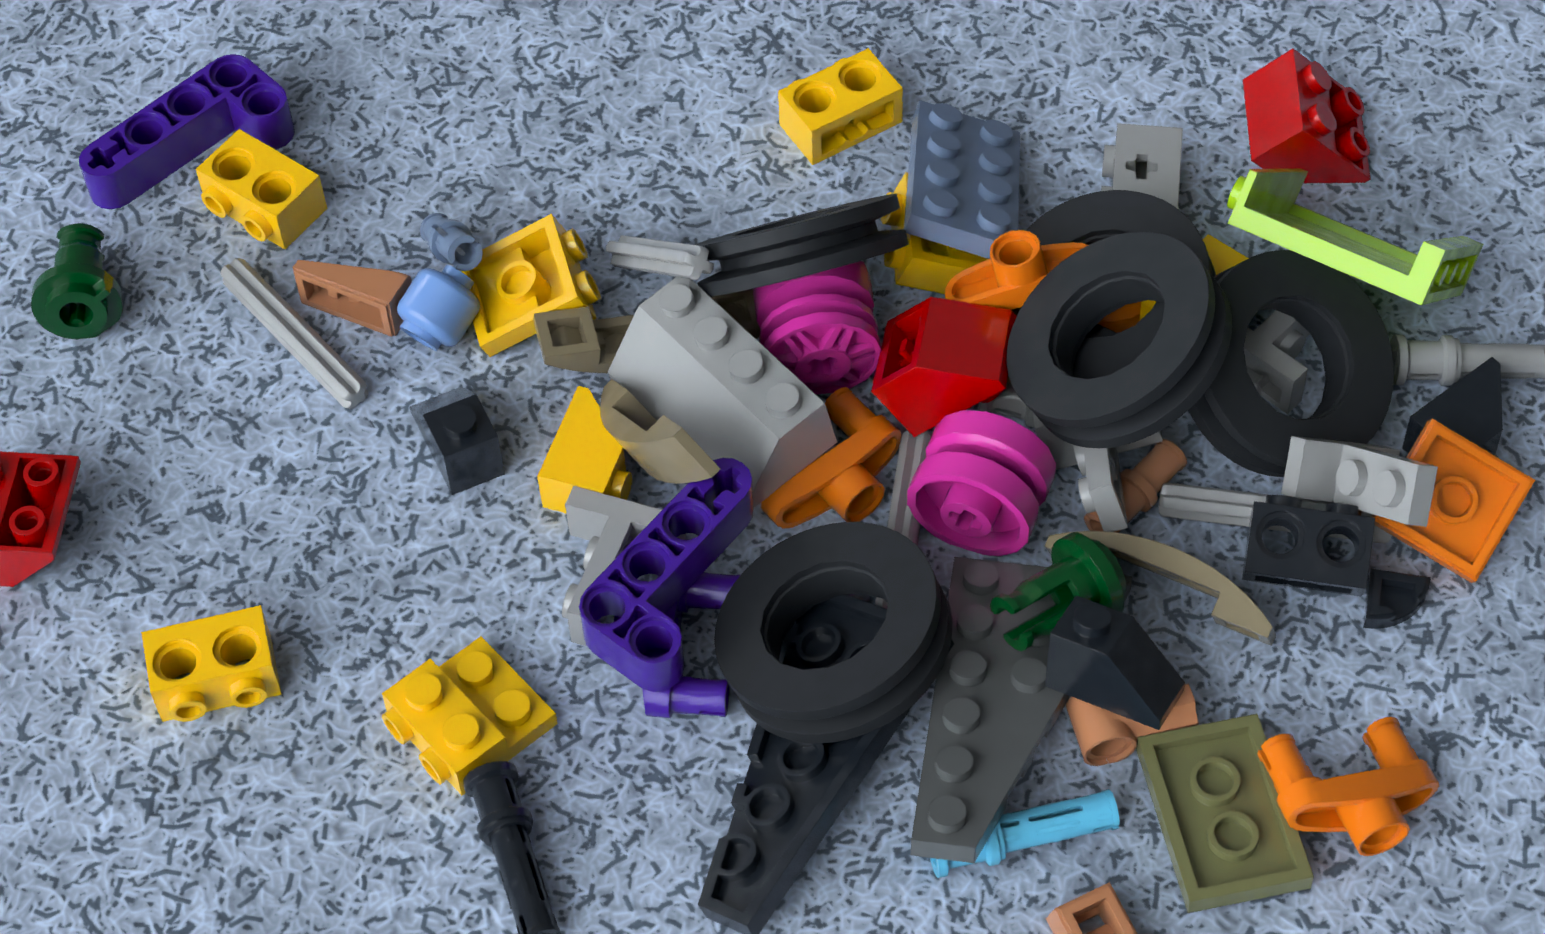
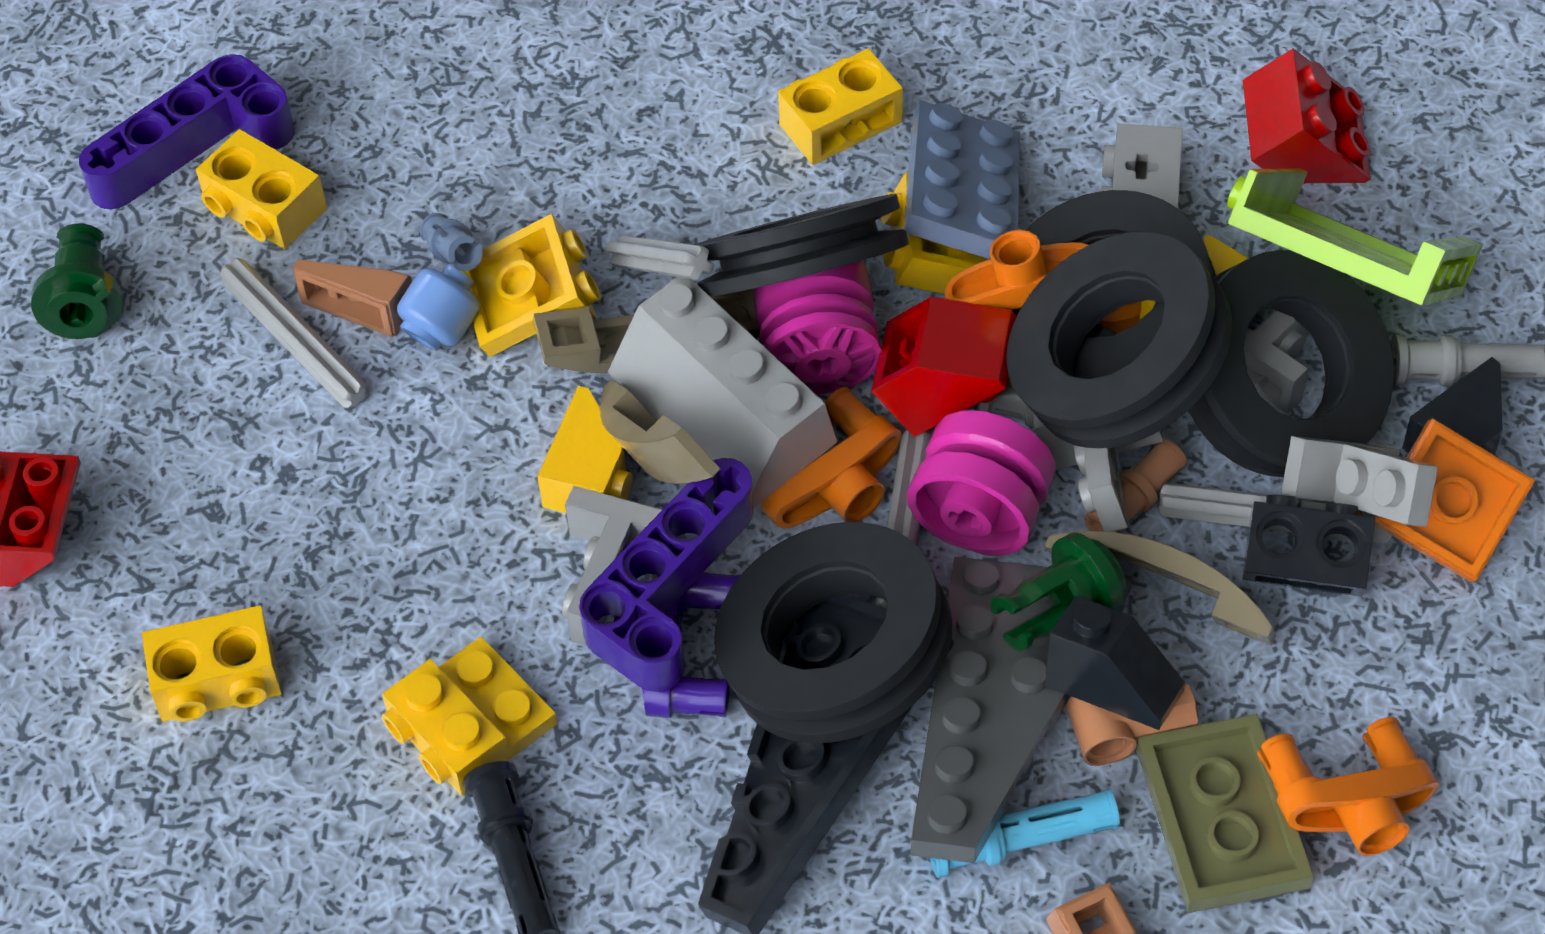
black slope [410,387,505,495] -> none
black tile [1363,569,1431,629] -> none

